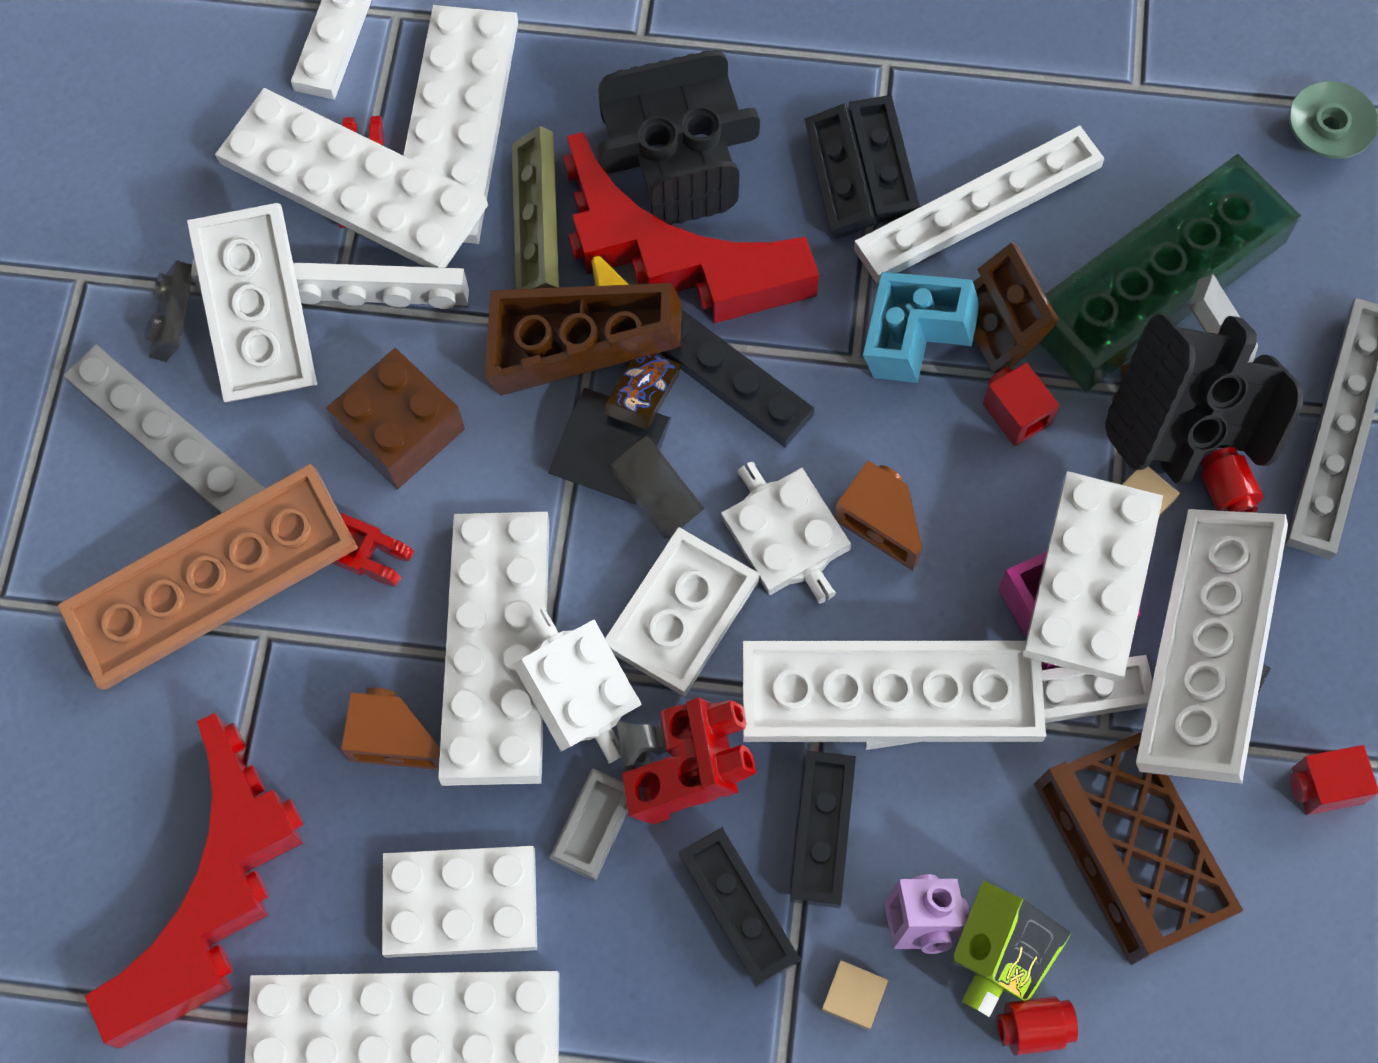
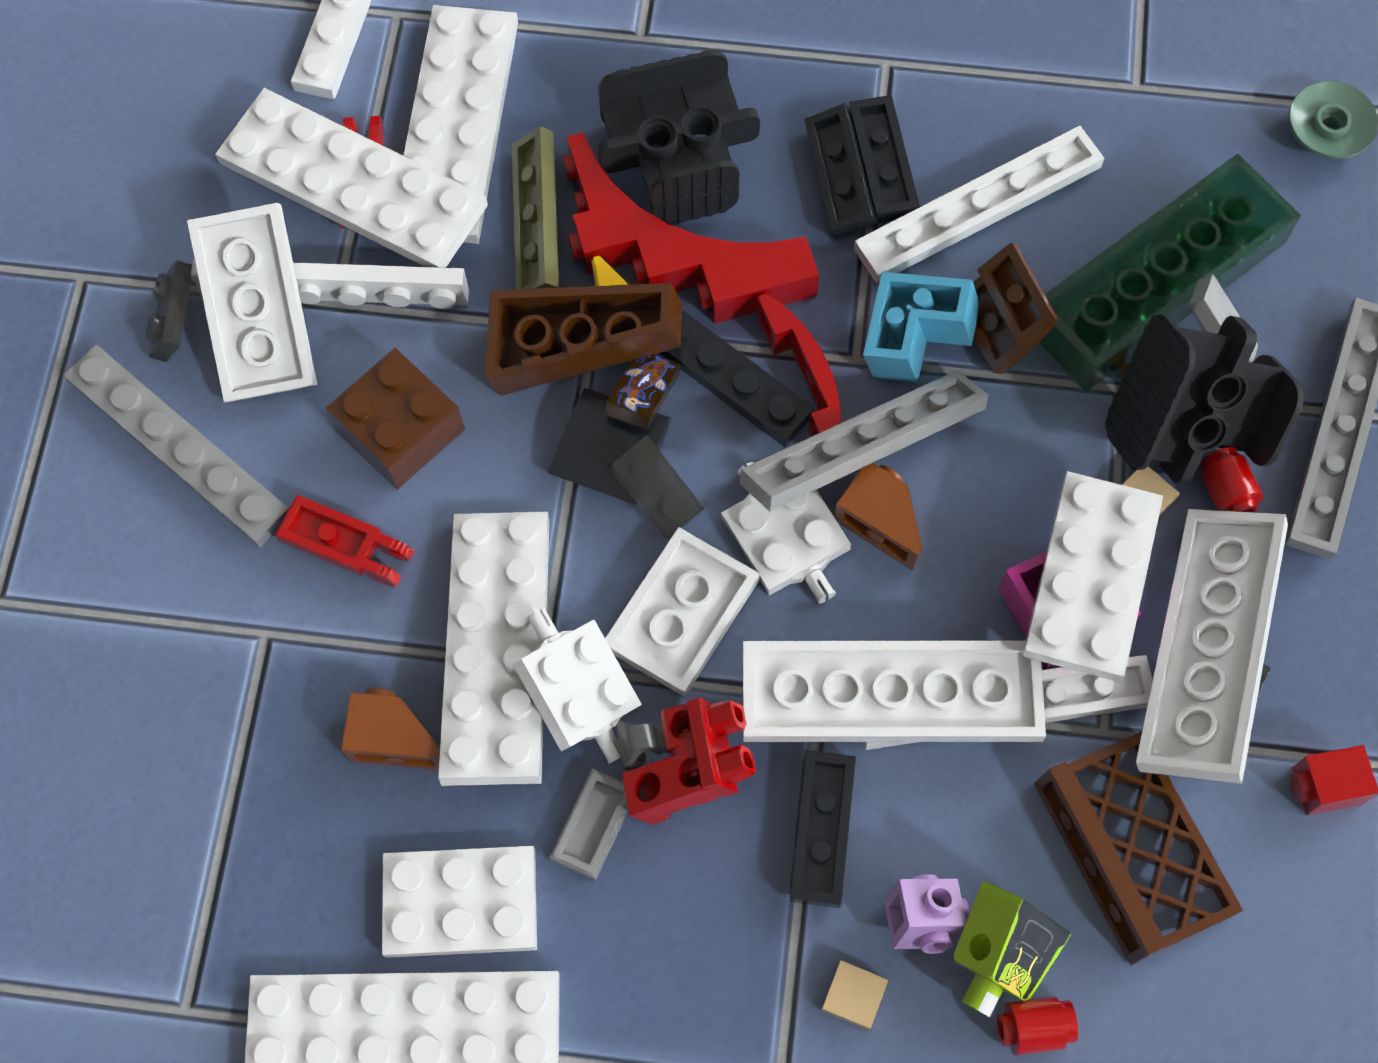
nougat plate [58,463,358,691] -> none
red arch [85,713,304,1048] -> none
black plate [679,827,801,988] -> none
red brick [983,362,1060,447] -> none
none -> light grey plate [739,370,989,512]
none -> red slope [757,294,841,437]

